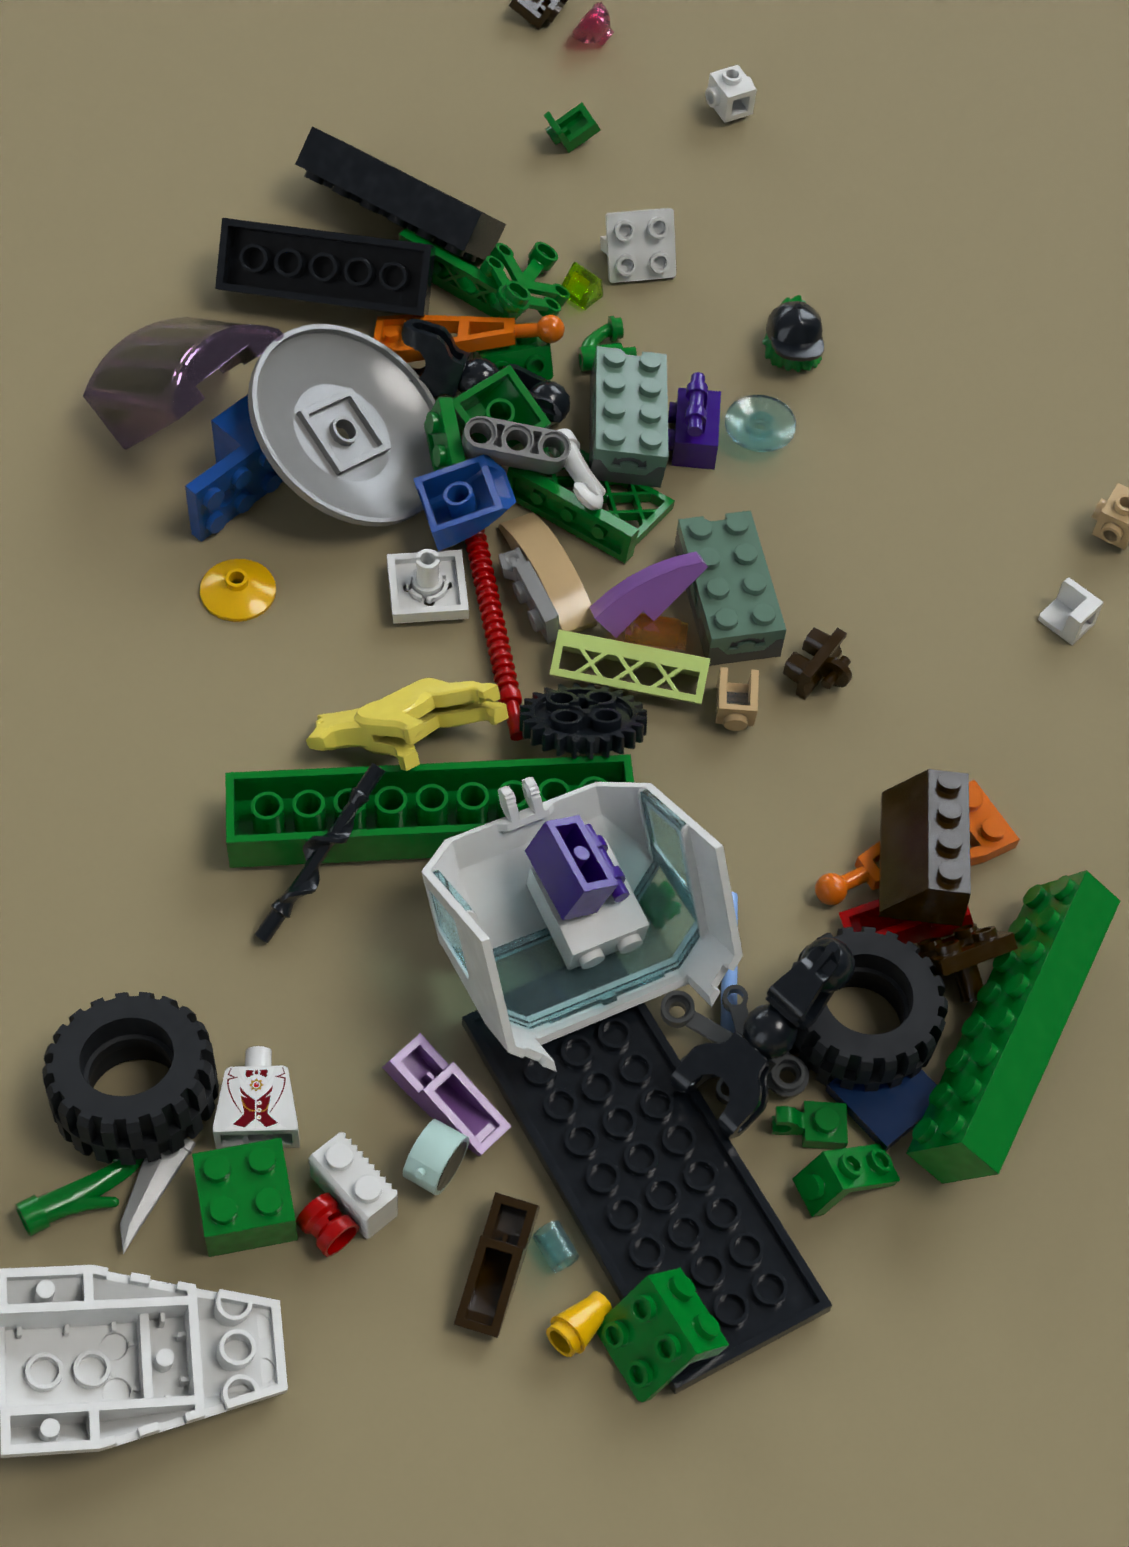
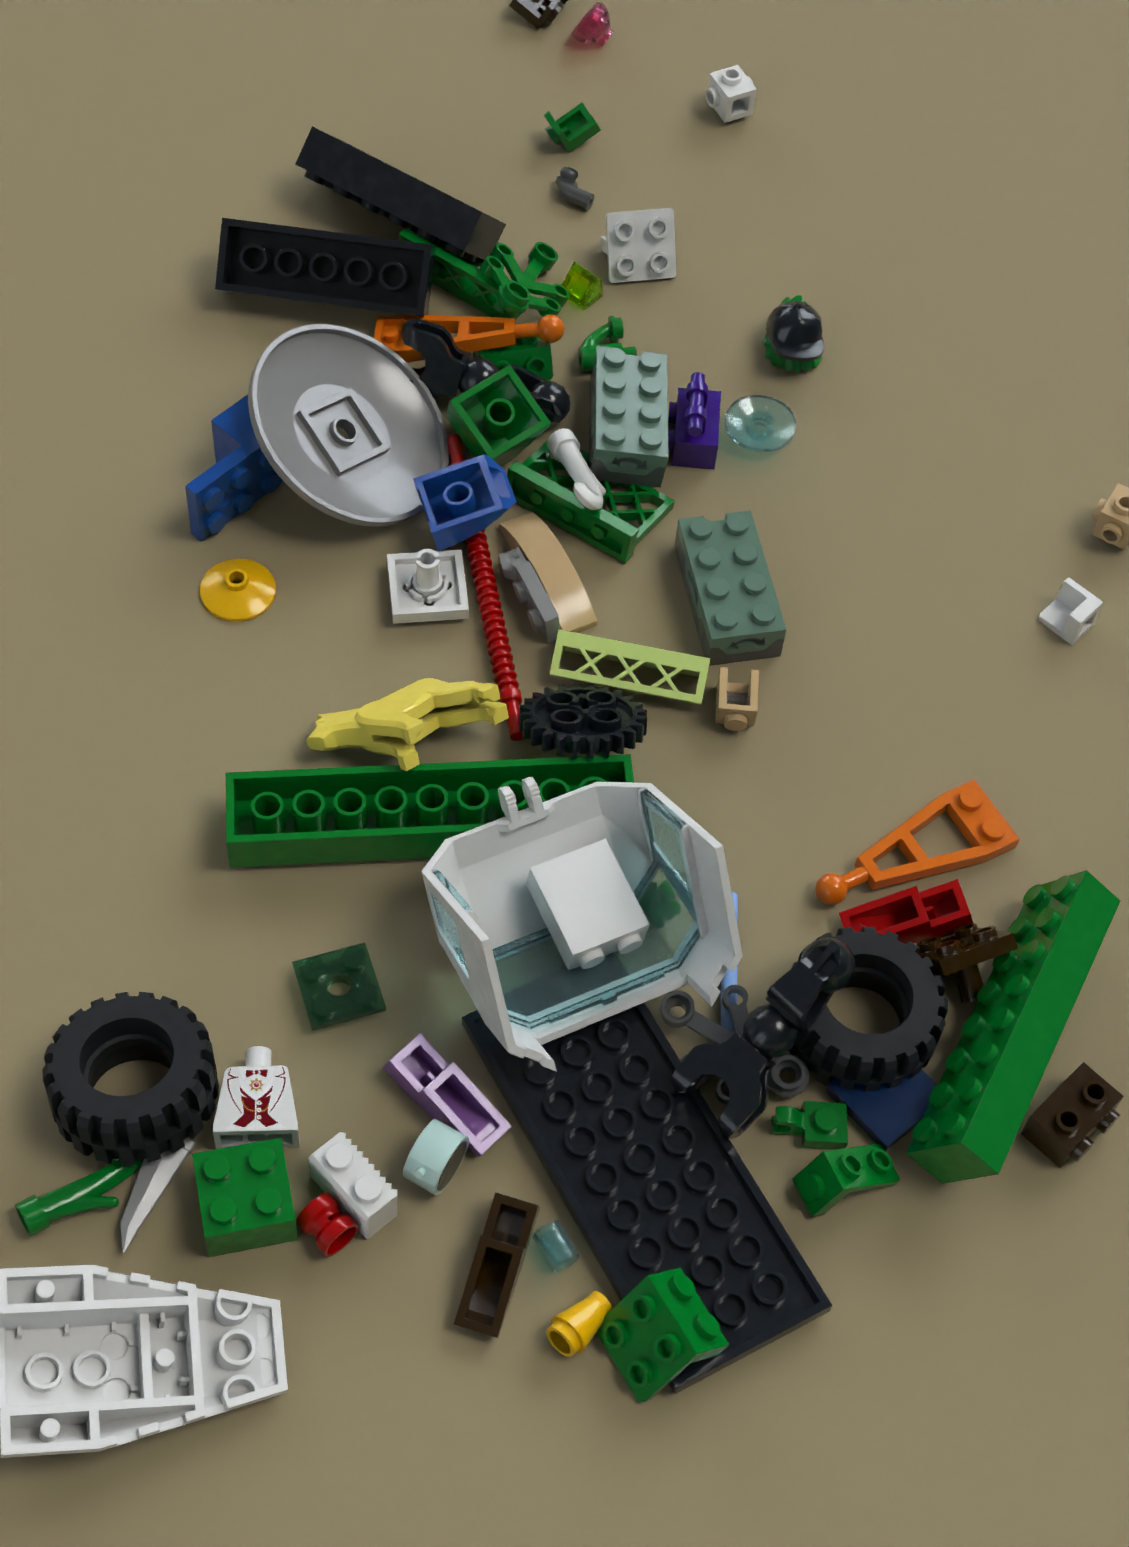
windscreen [83,317,284,450] -> none
black piece [255,762,386,943] -> none
green plate [423,397,466,472] -> none
light grey beam [461,416,571,474] -> none
dark purple brick [525,815,630,921] -> none
medium lavender slope [590,552,708,638] -> none
clear orange piece [624,614,688,650] -> none
dark brown hips [783,627,852,700] -> none
dark brown slope [879,769,971,927] -> none
none -> clear green piece [292,942,386,1031]
none -> dark grey arm [556,167,594,210]
none -> dark brown brick [1021,1062,1124,1168]

